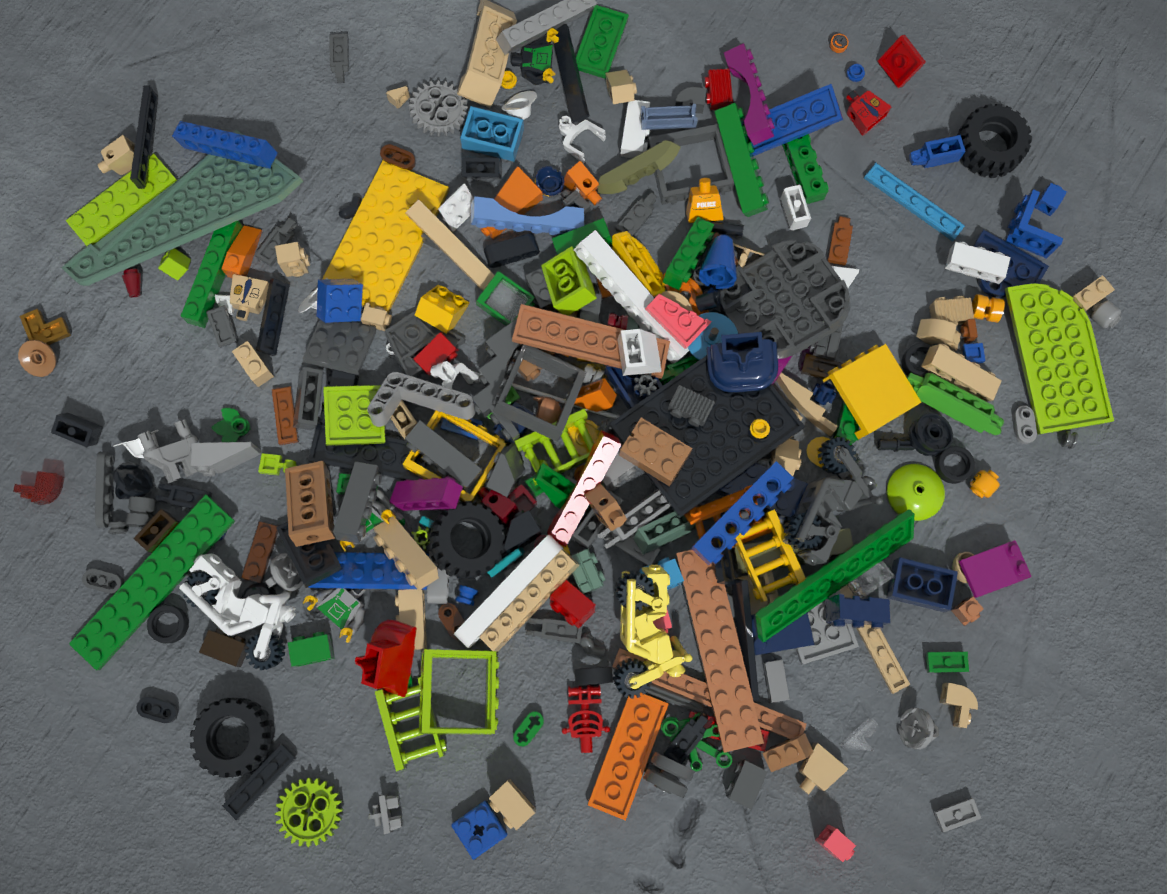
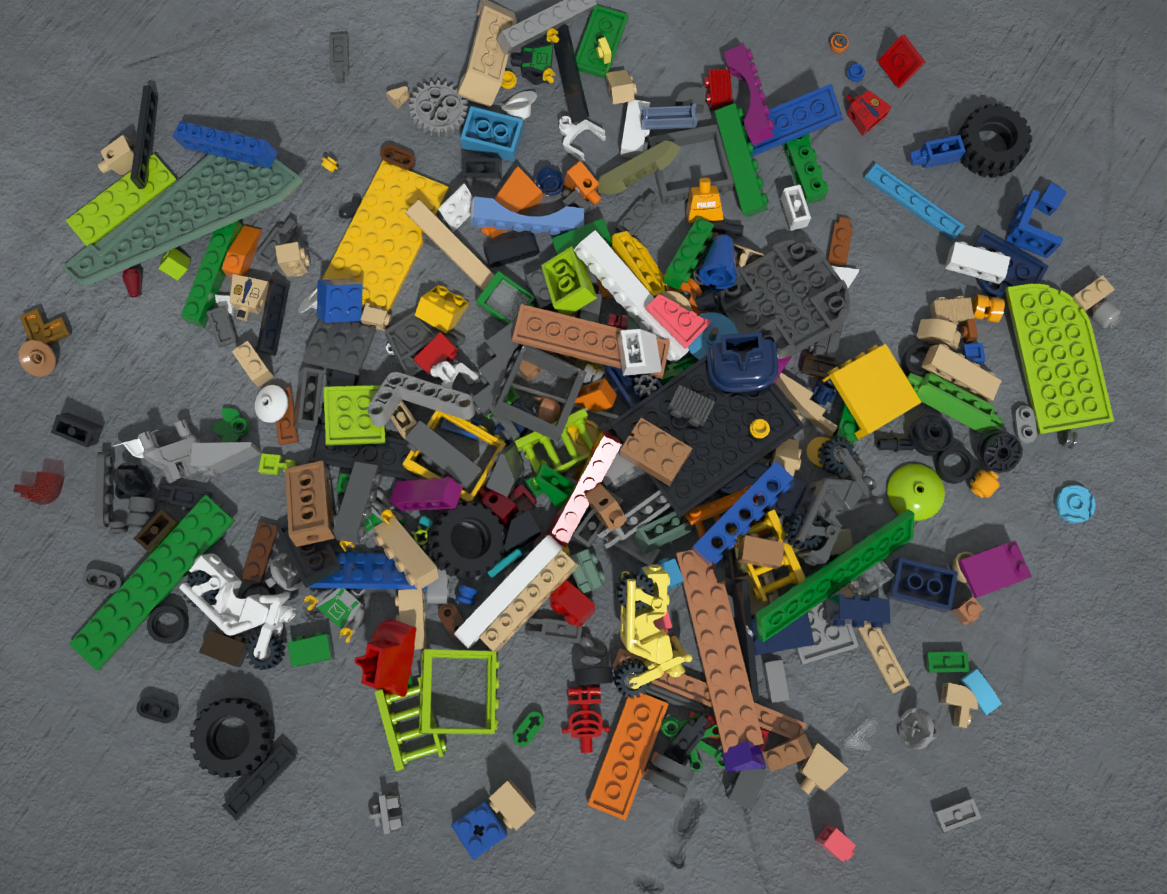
lime gear [275,777,344,847] -> none
none -> white dish [255,385,288,423]
none -> yellow plate [321,156,338,173]
none -> light yellow plate [596,37,611,64]
none -> dark purple slope [721,741,766,772]
none -> medium nougat brick [737,533,784,569]
none -> medium azure slope [960,668,1002,716]
none -> black wheel [977,430,1023,473]
none -> medium azure tile [1055,485,1096,523]

